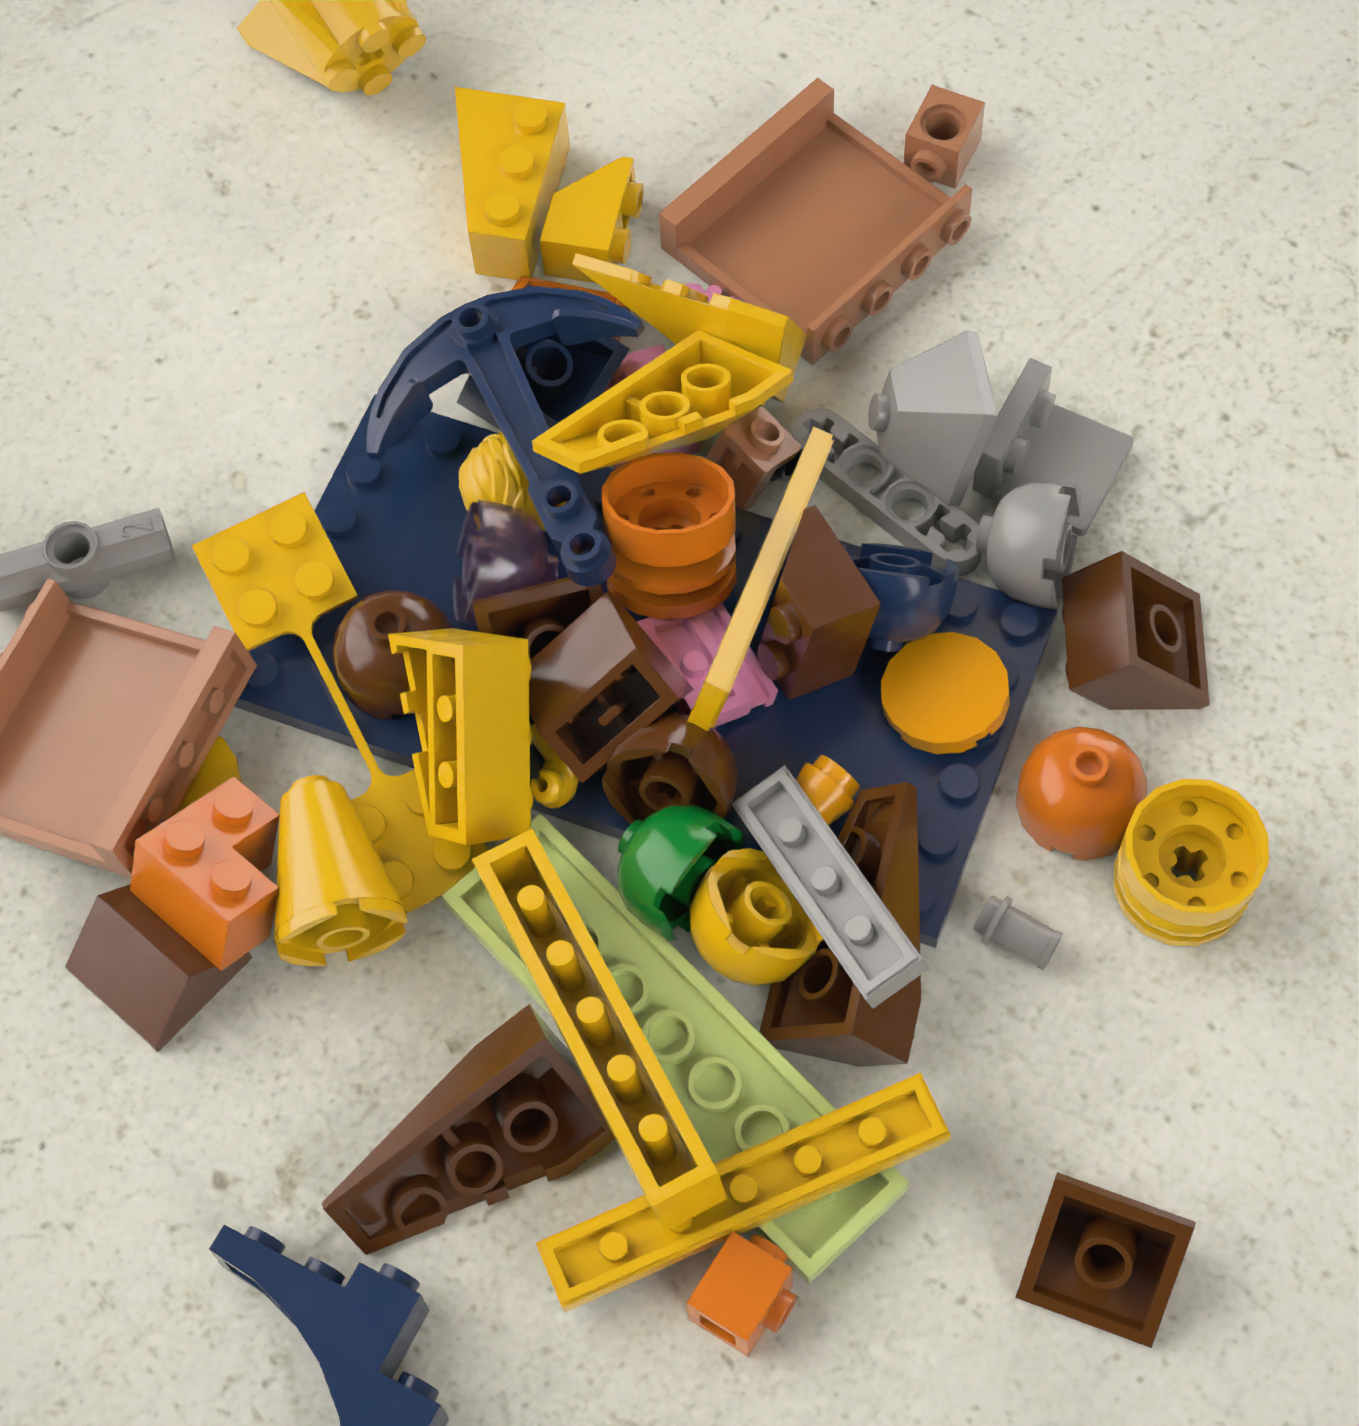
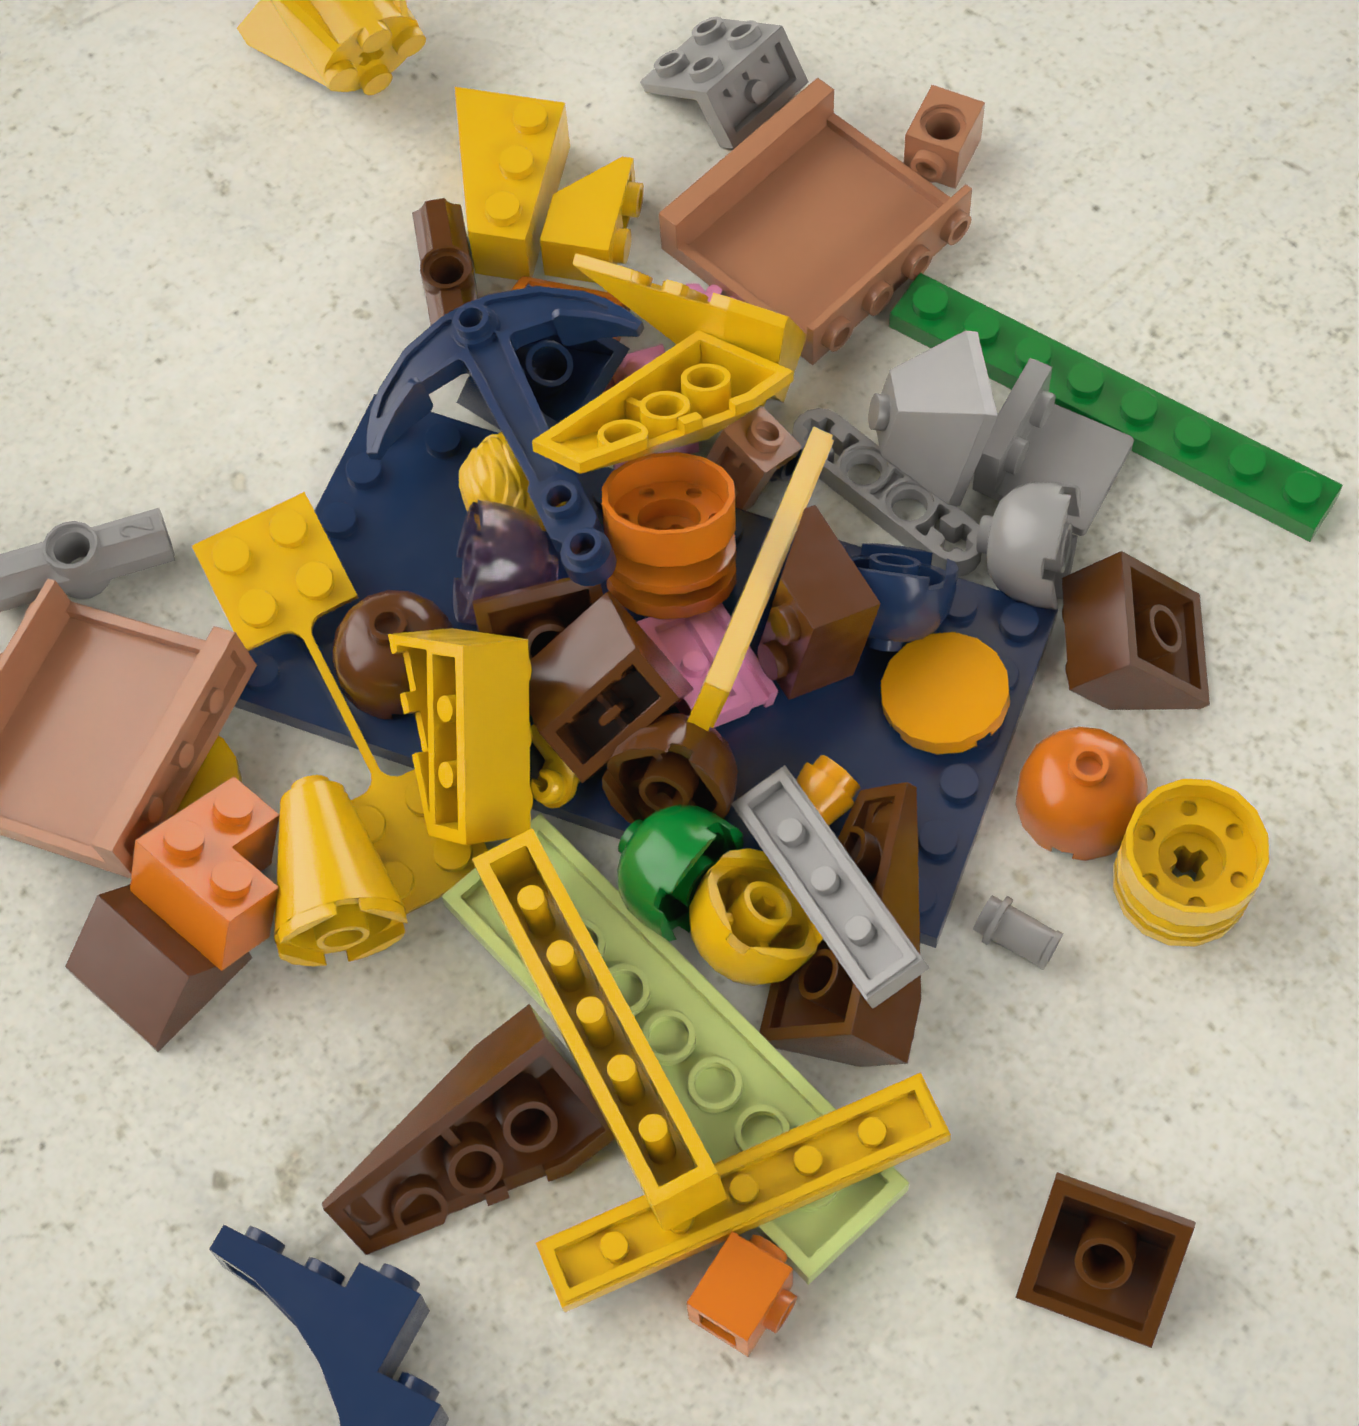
none -> reddish brown piece [412,198,478,326]
none -> light grey bracket [640,17,809,149]
none -> green plate [889,273,1343,542]

